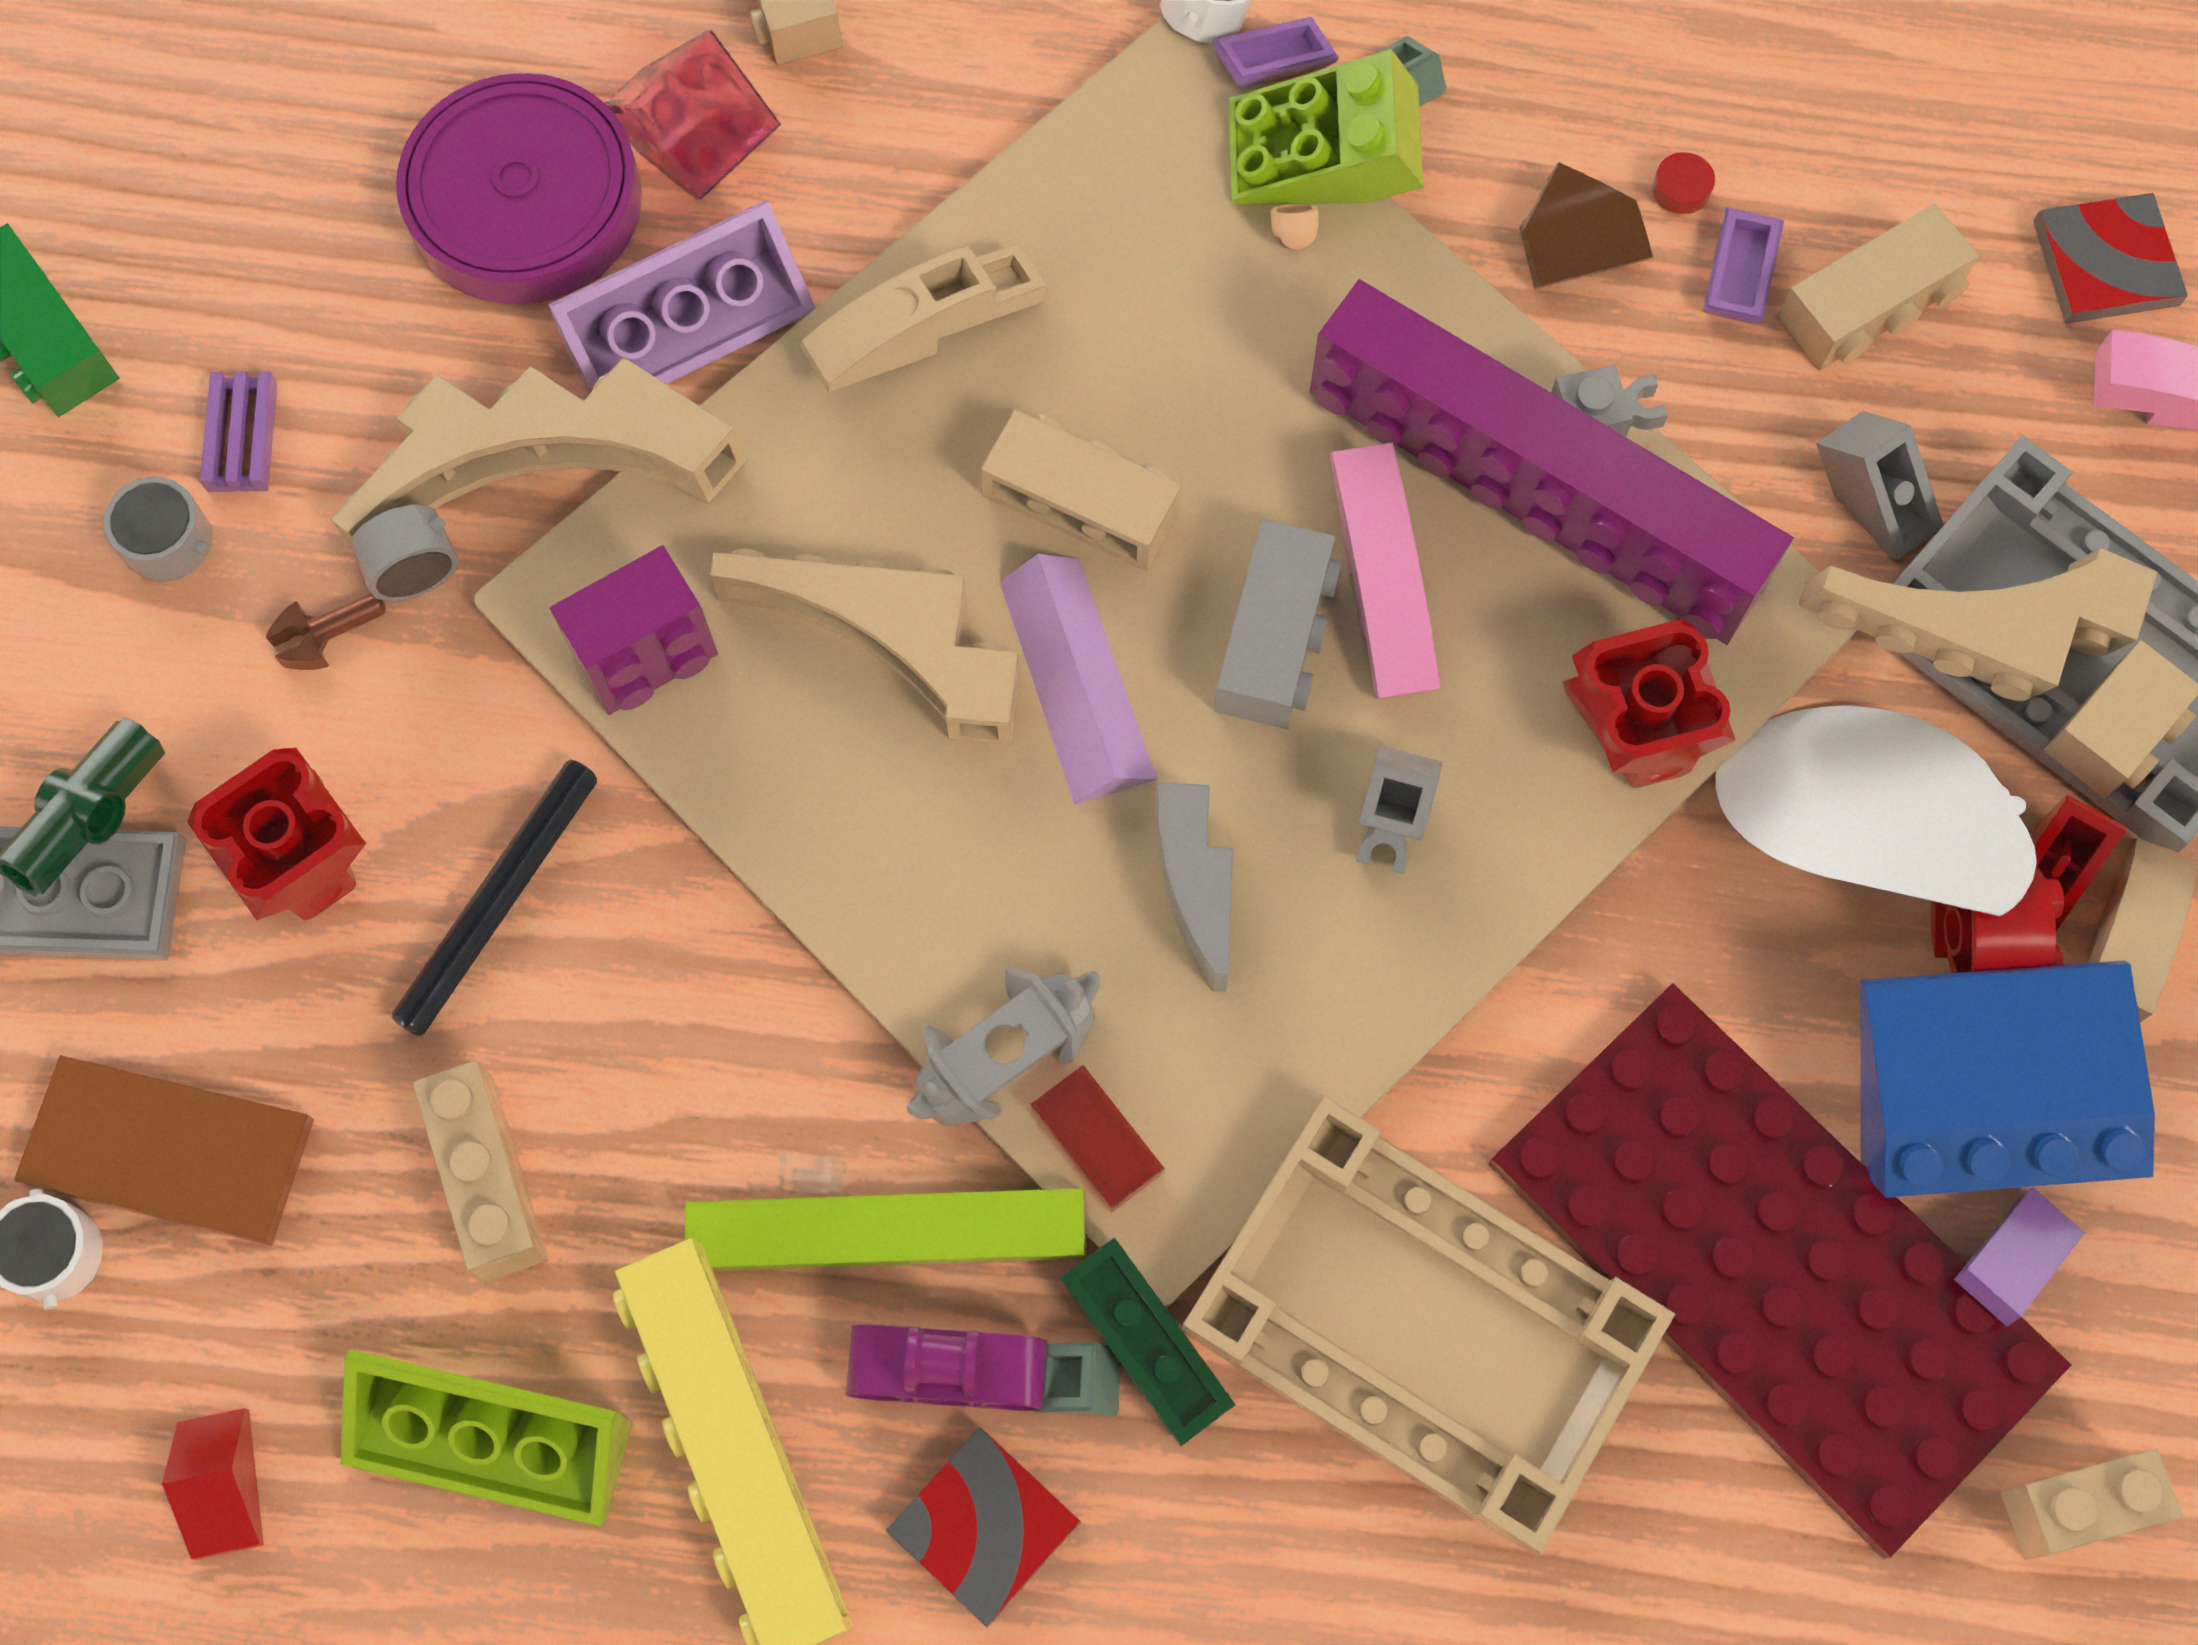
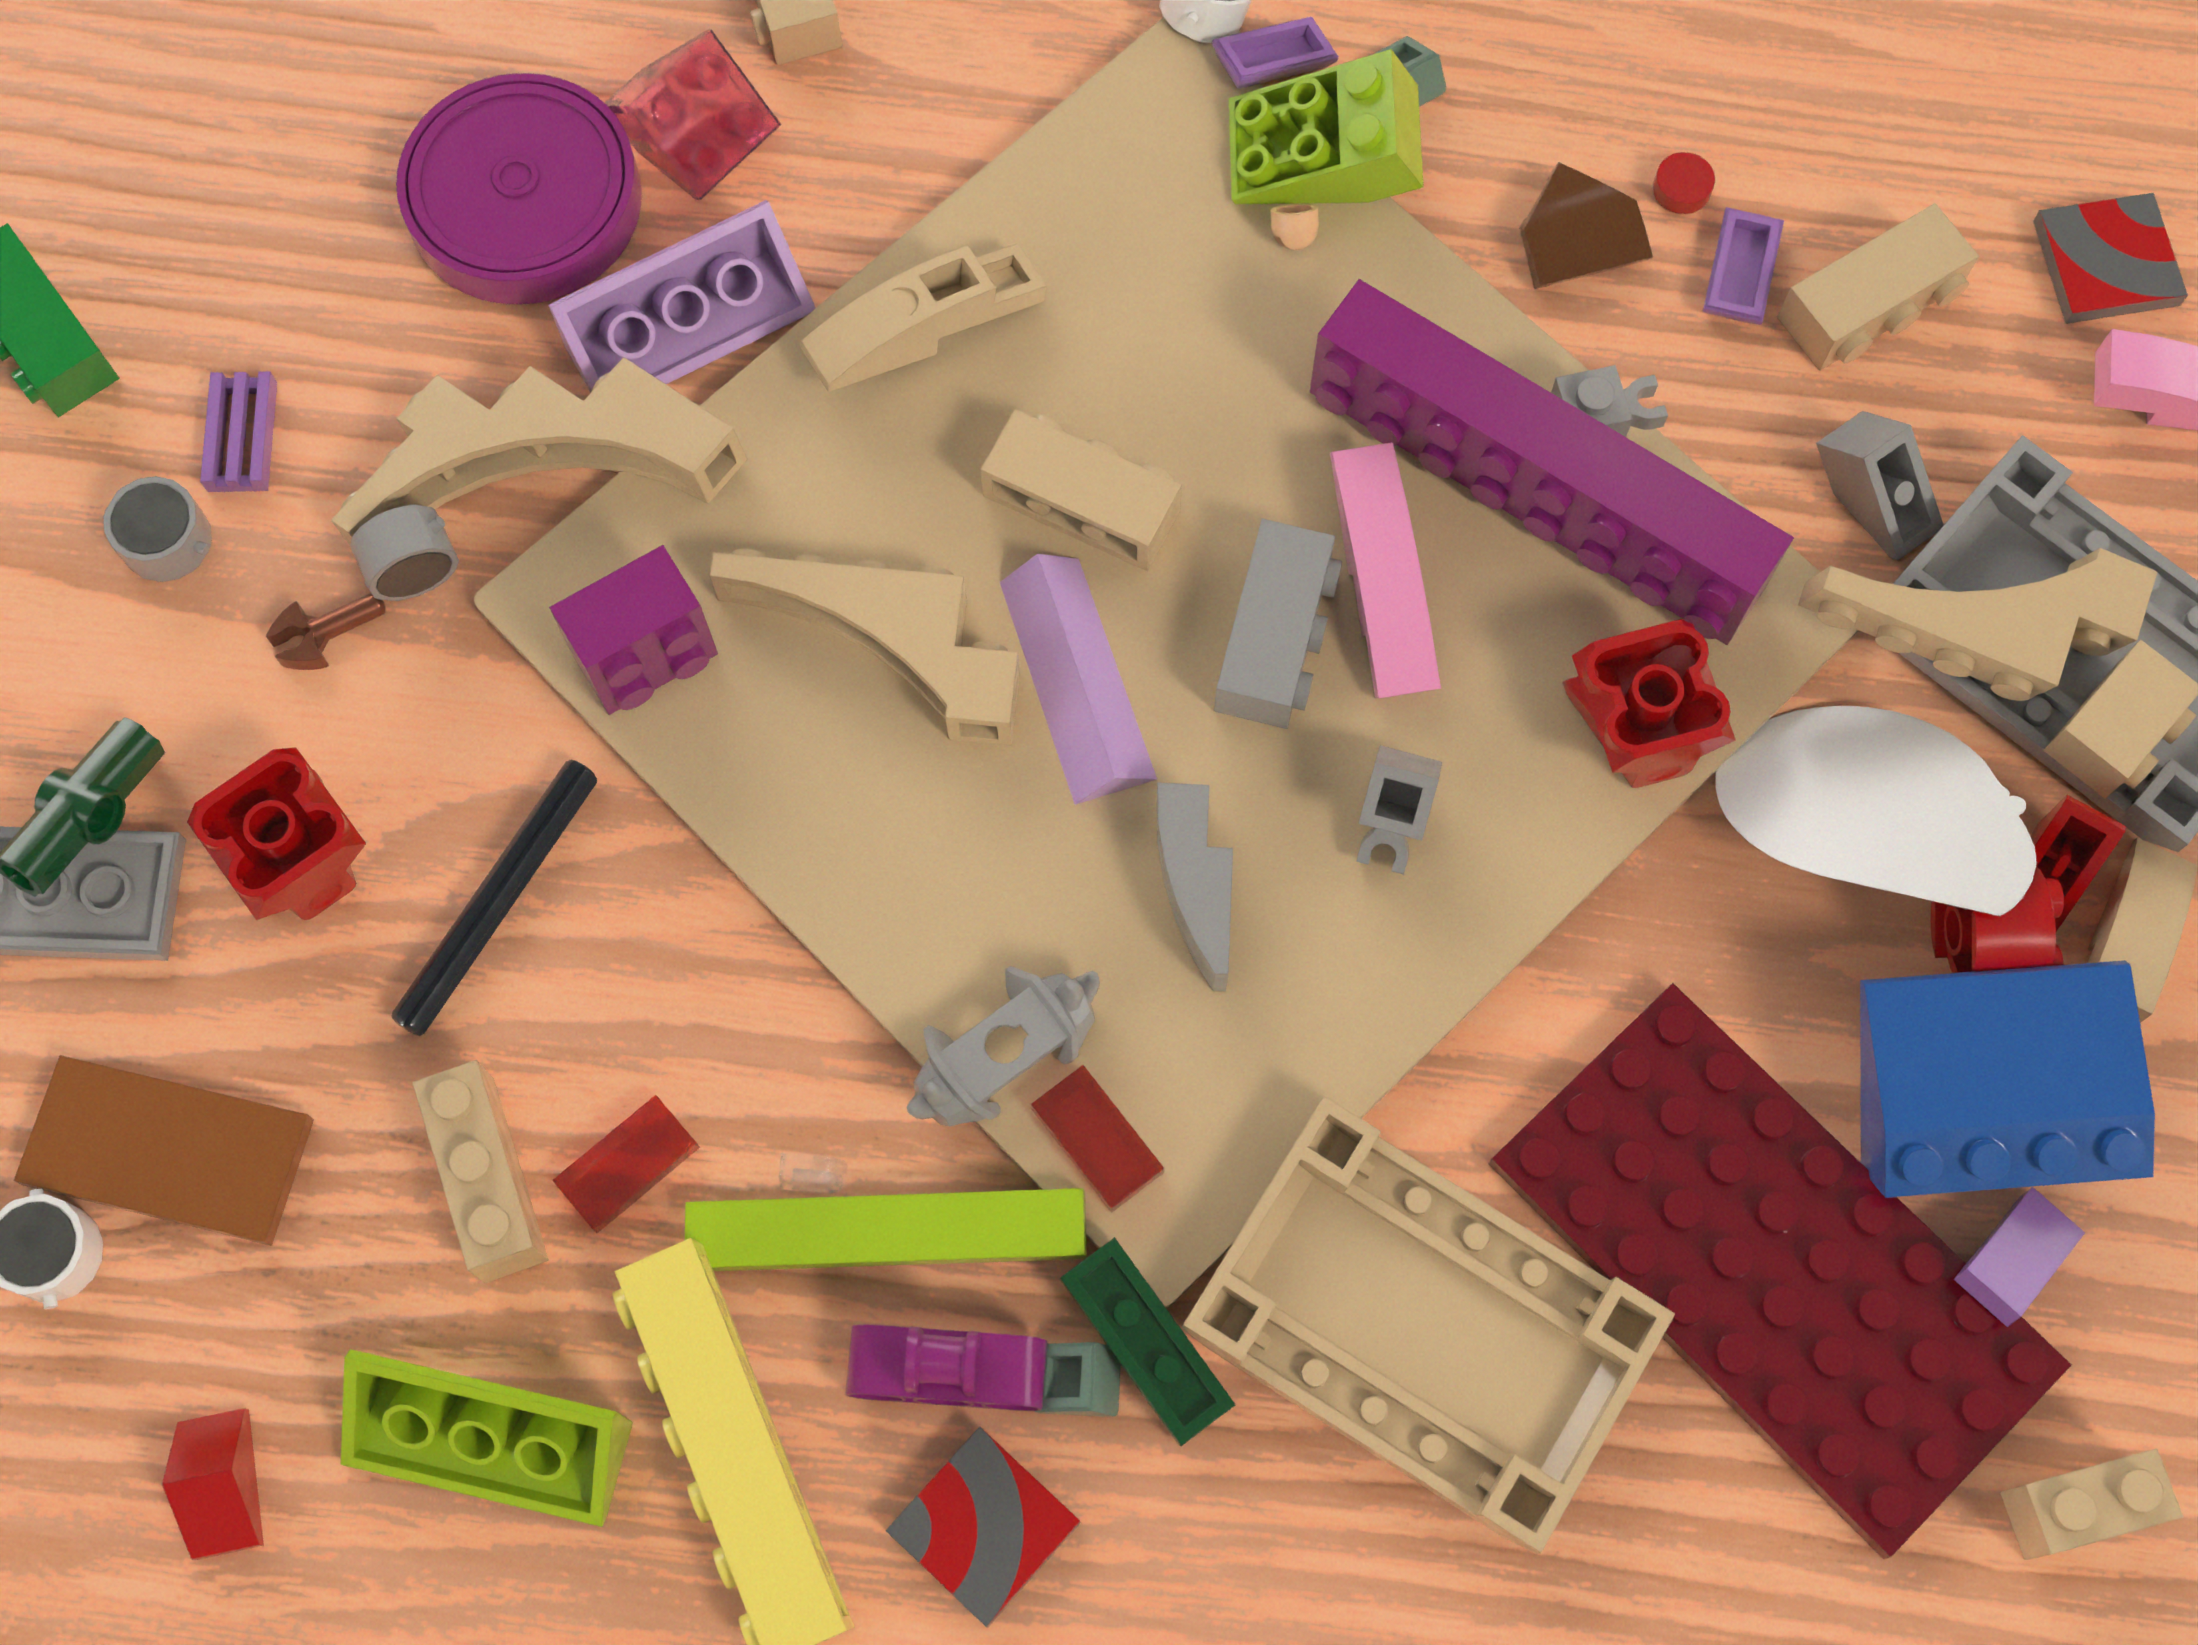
none -> clear red tile [552,1095,700,1233]

